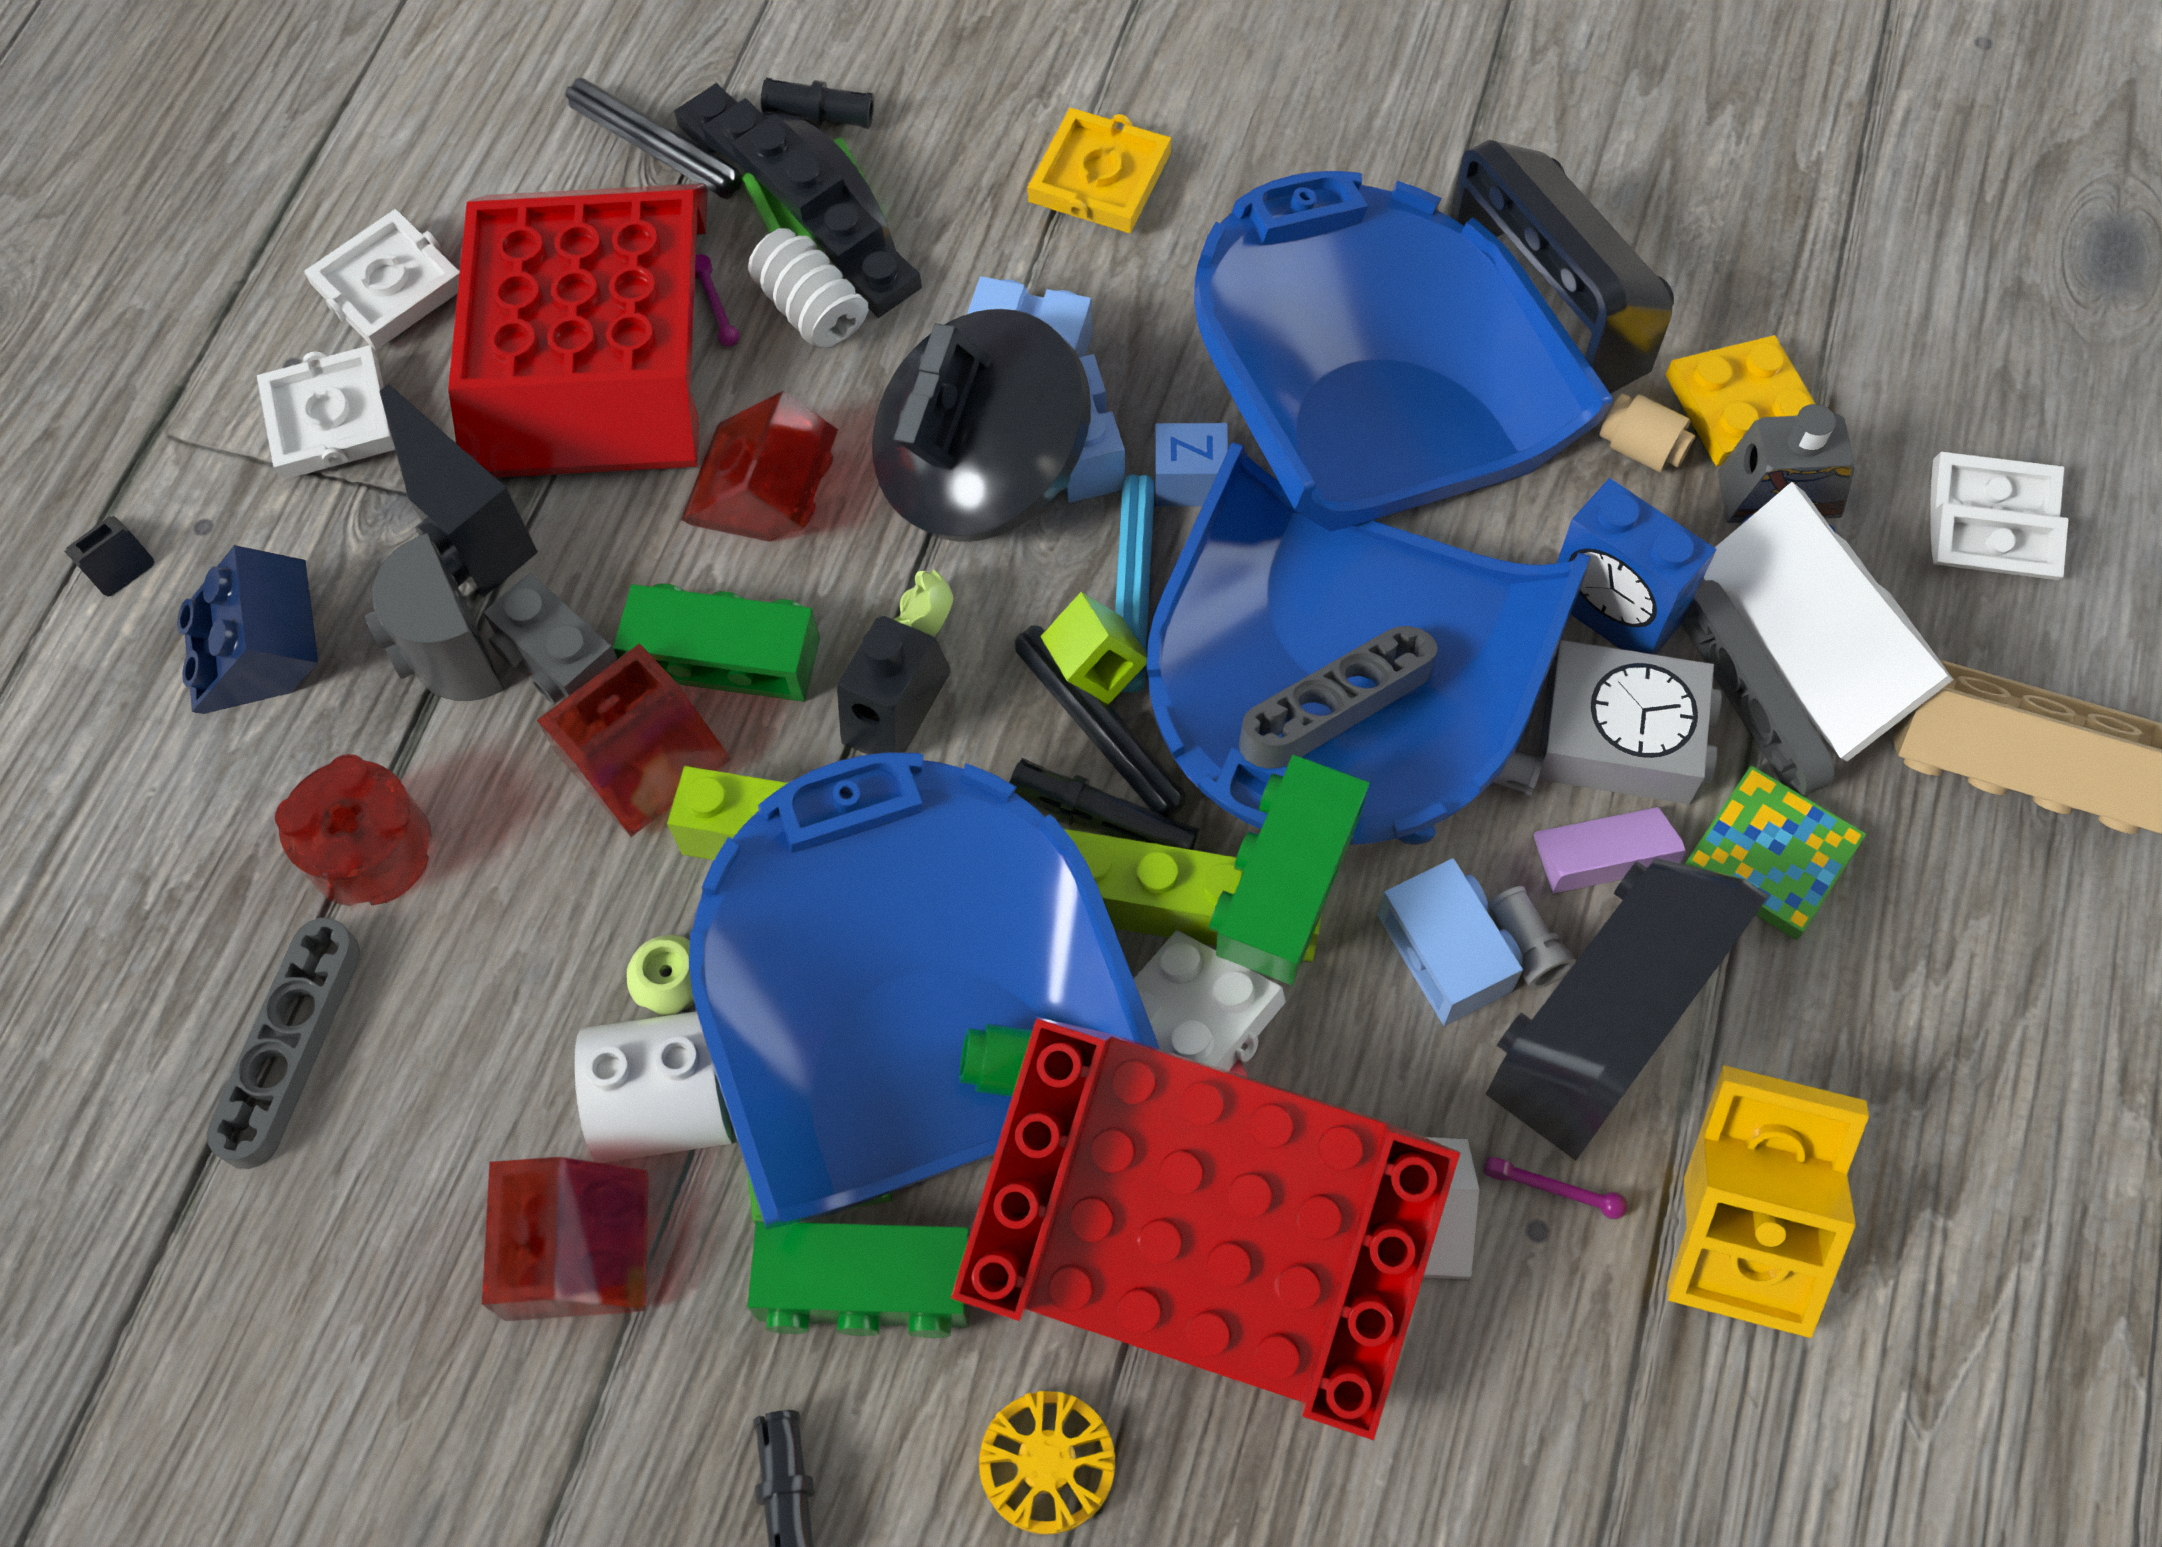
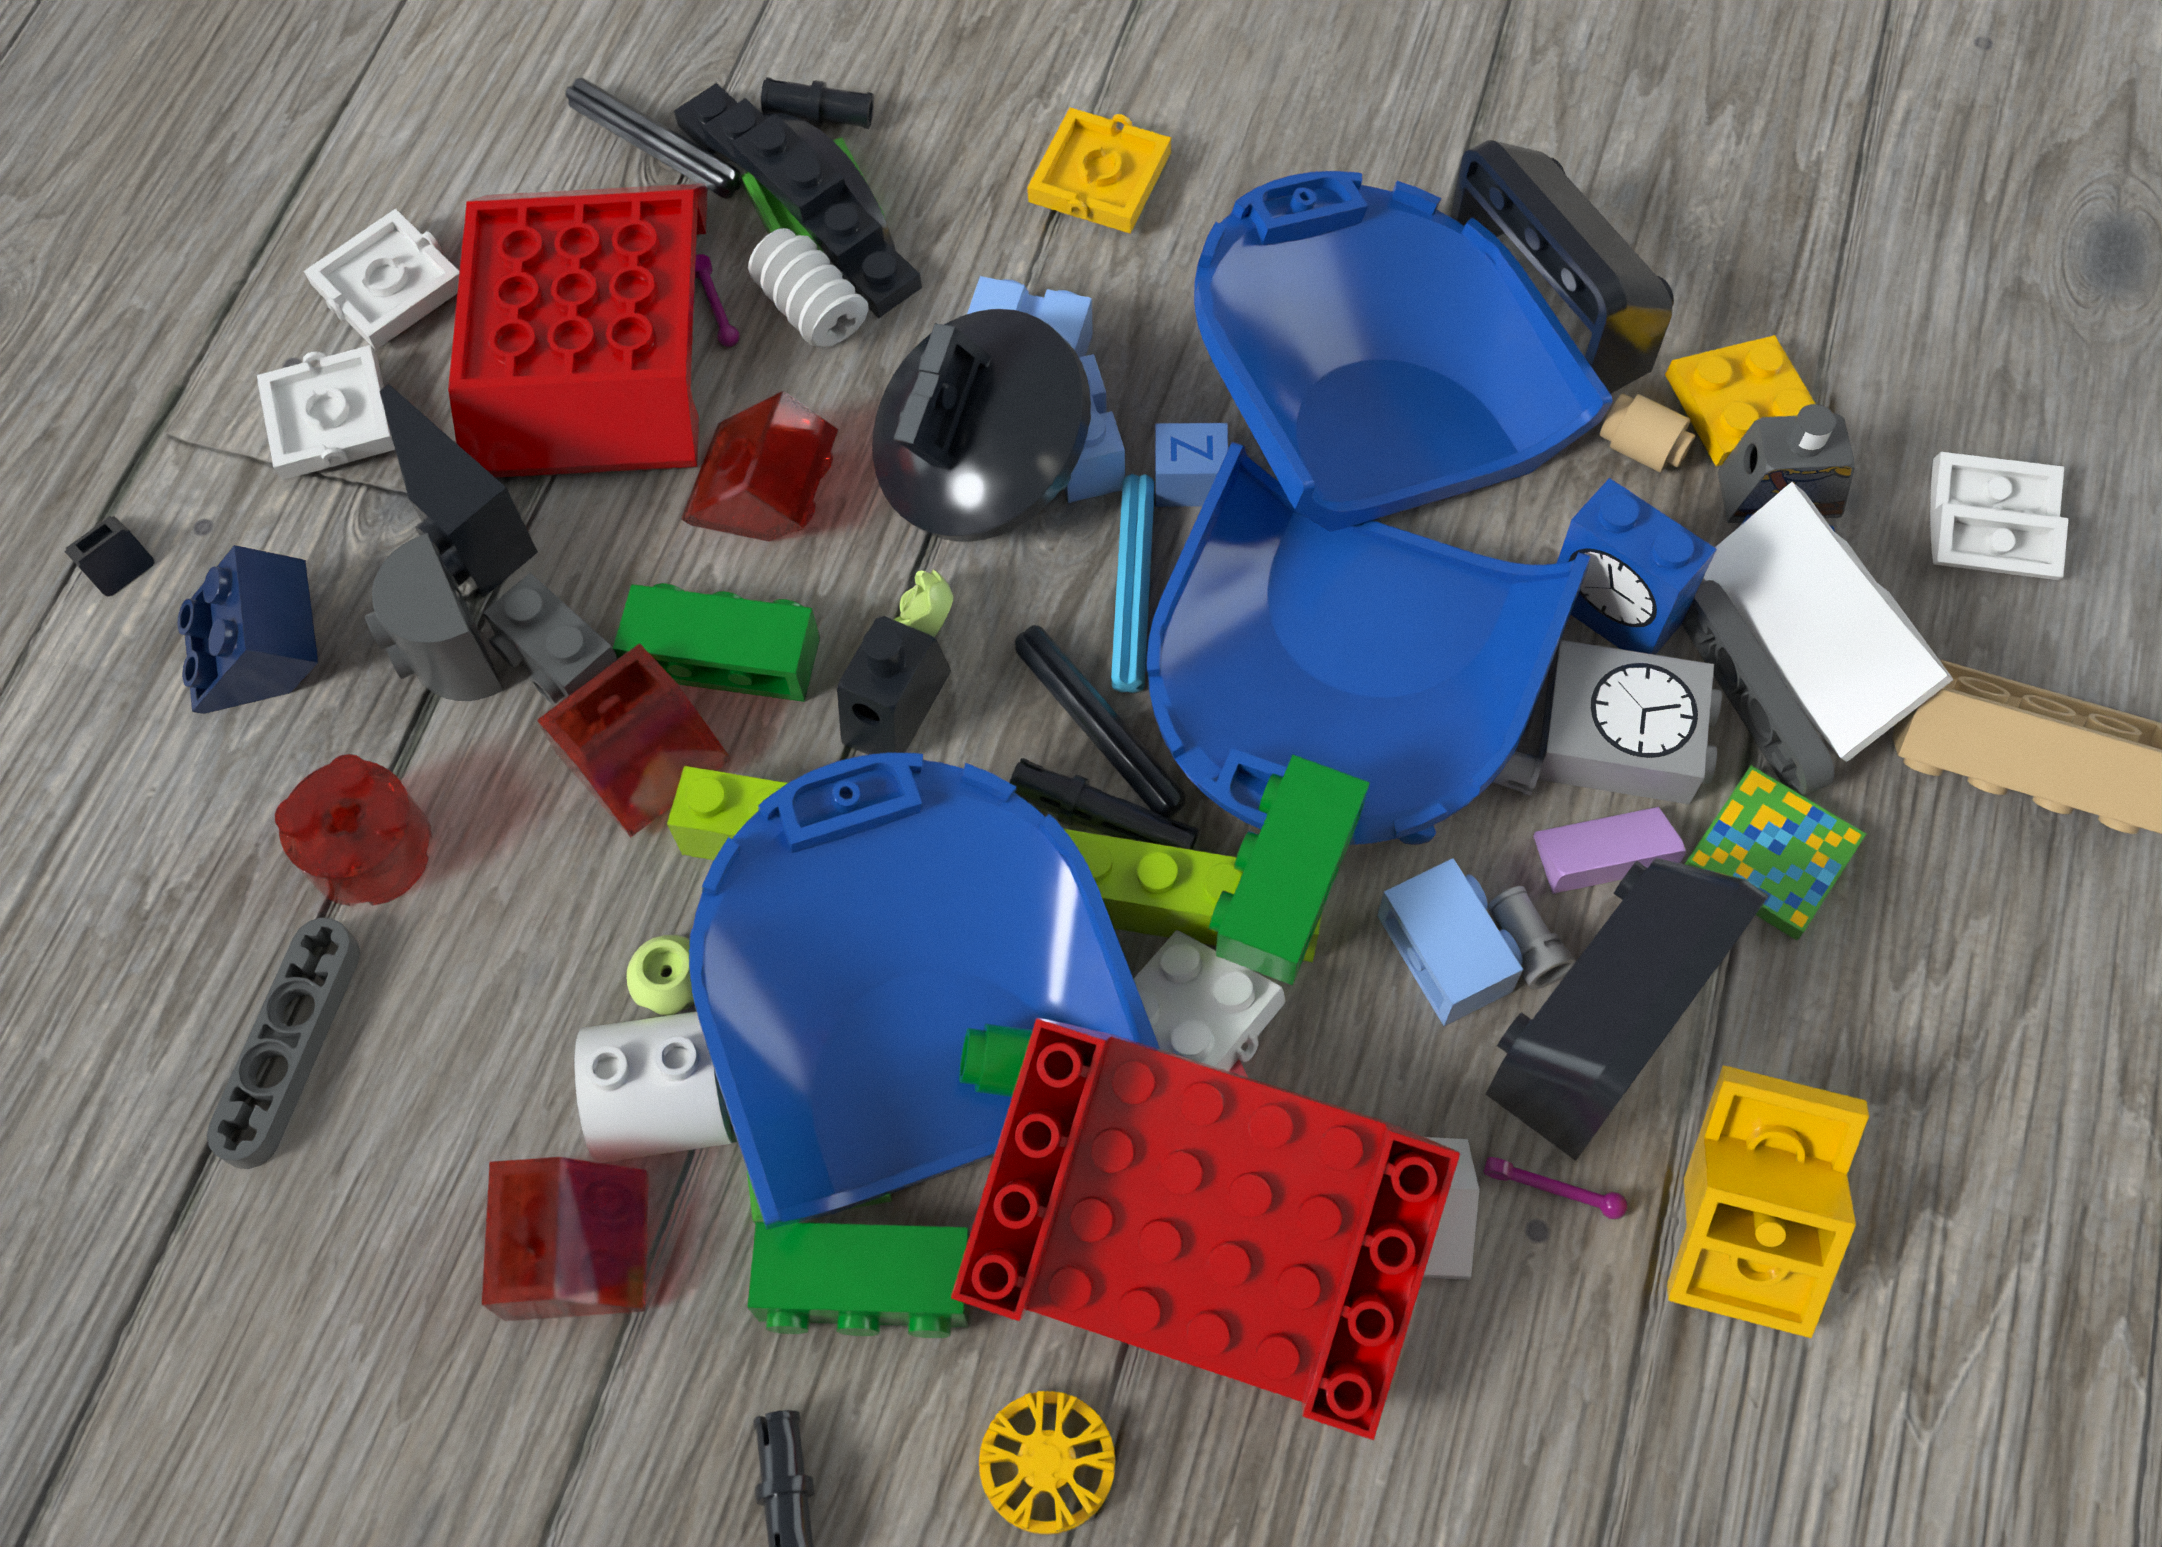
lime brick [1040,592,1147,705] -> none
dark grey beam [1239,626,1438,769] -> none

